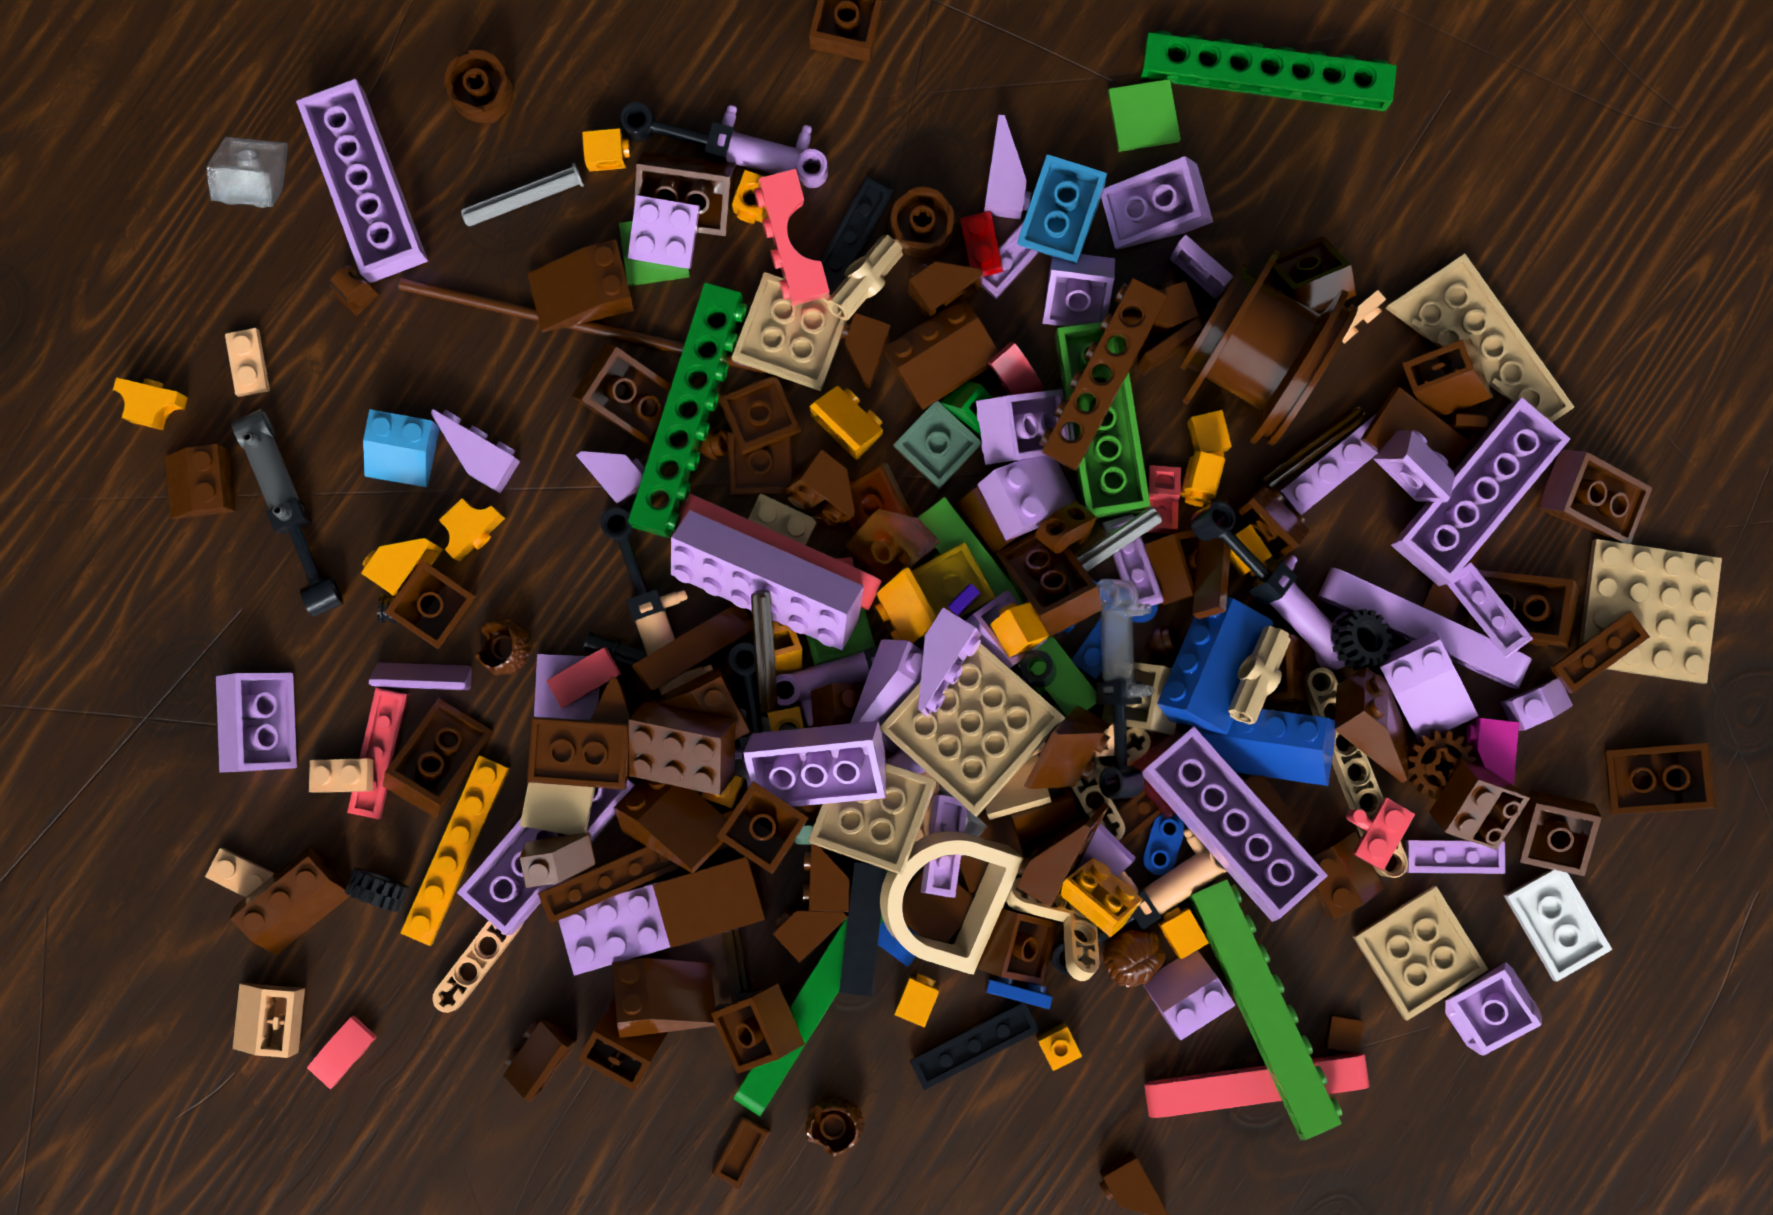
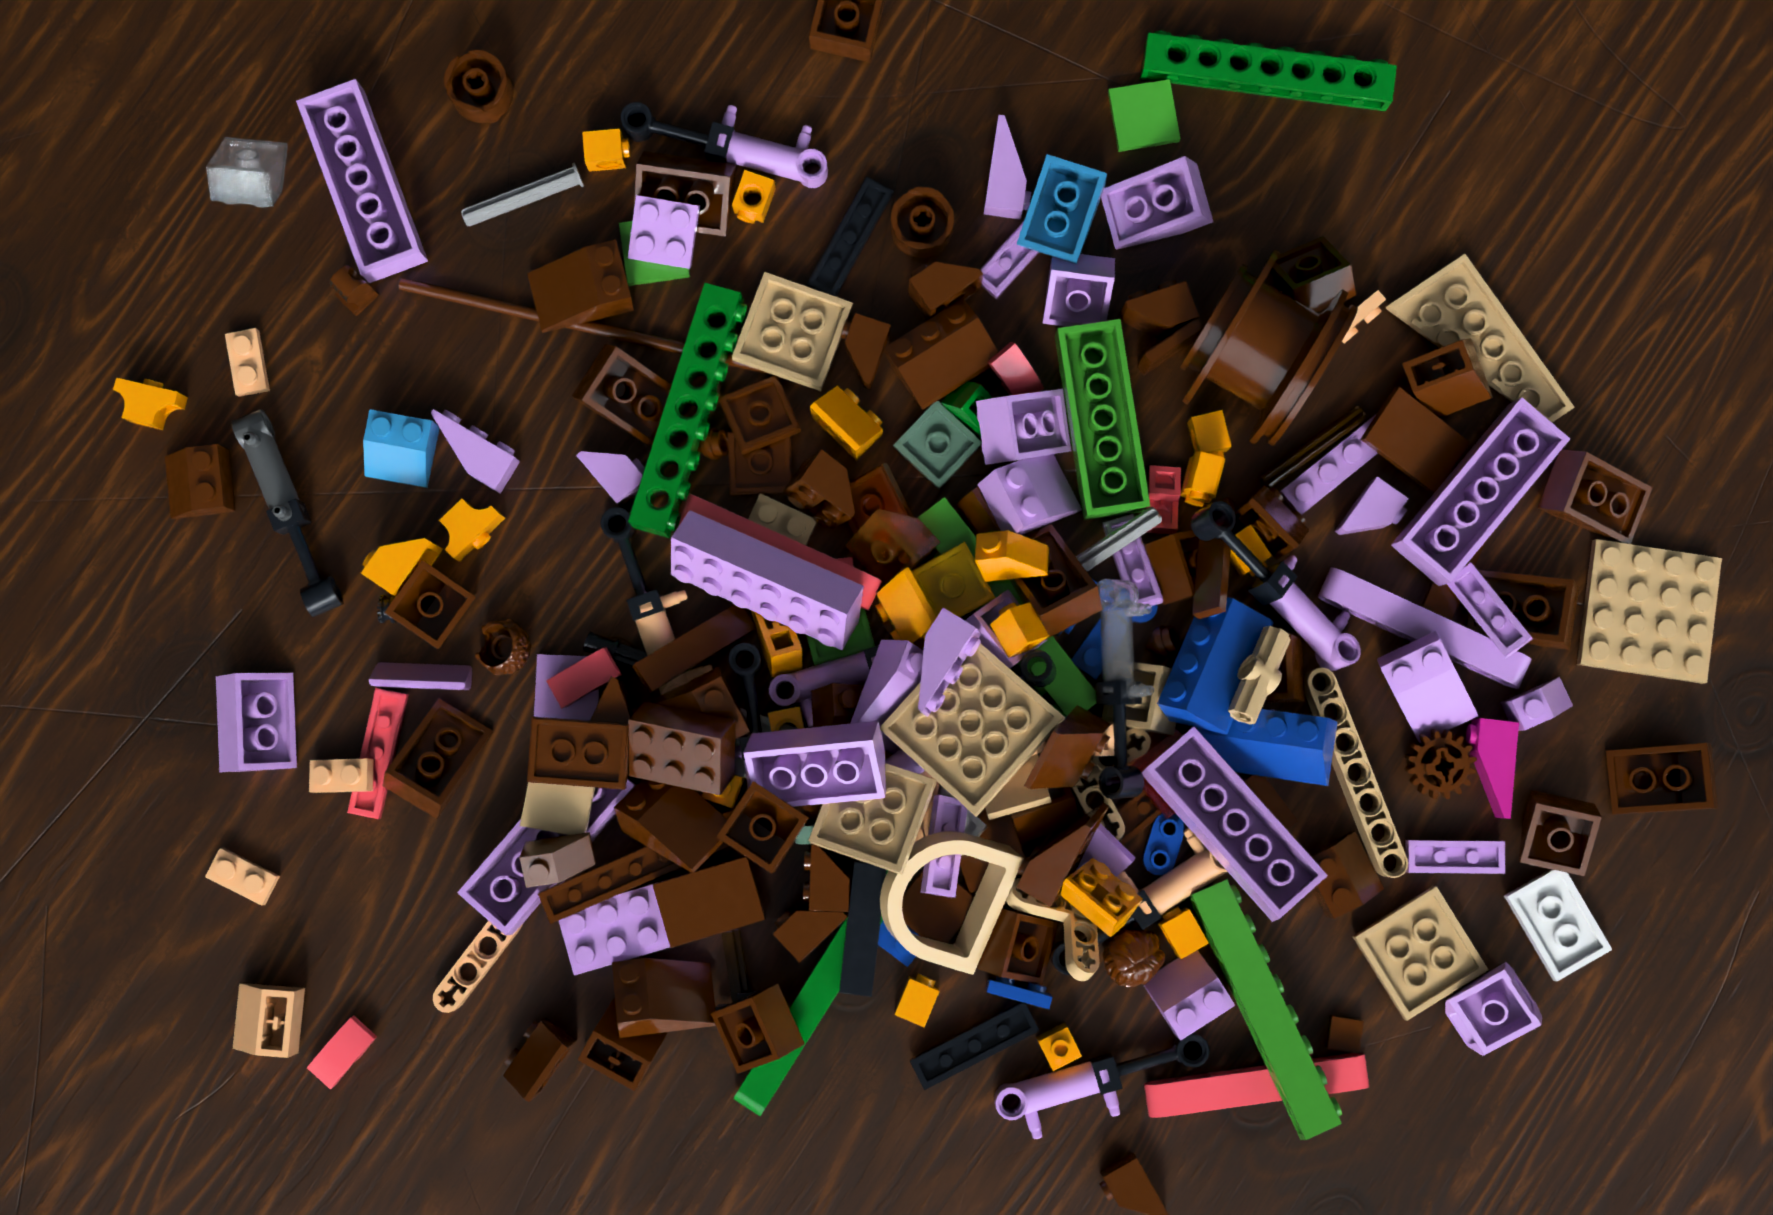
reddish brown slope [230,846,350,955] -> none
black tyre [344,867,410,912] -> none
light orange plate [400,755,510,946] -> none
reddish brown tile [712,1115,771,1190] -> none
dark brown axle [751,590,778,713] -> none
coral arch [754,169,830,306] -> none
reddish brown hair [805,1097,865,1157] -> none
tan piece [826,235,903,320] -> none
dark purple tile [949,584,981,617] -> none
red plate [960,211,1004,277] -> none
reddish brown leg [1035,500,1097,554] -> none
reddish brown brick [1039,278,1168,471] -> none
lavender tile [1170,235,1234,299] -> none
black tyre [1331,609,1393,671] -> none
reddish brown slope [1334,667,1408,783] -> none
coral plate [1346,798,1415,870] -> none
lavender slope [1374,430,1455,502] -> none
reddish brown slope [1429,760,1530,850] -> none
reddish brown tile [1448,413,1488,432] -> none
reddish brown plate [1550,611,1650,693] -> none
none -> light orange slope [975,530,1049,582]
none -> lavender piece [994,1032,1209,1139]
none -> lavender slope [1334,476,1409,535]

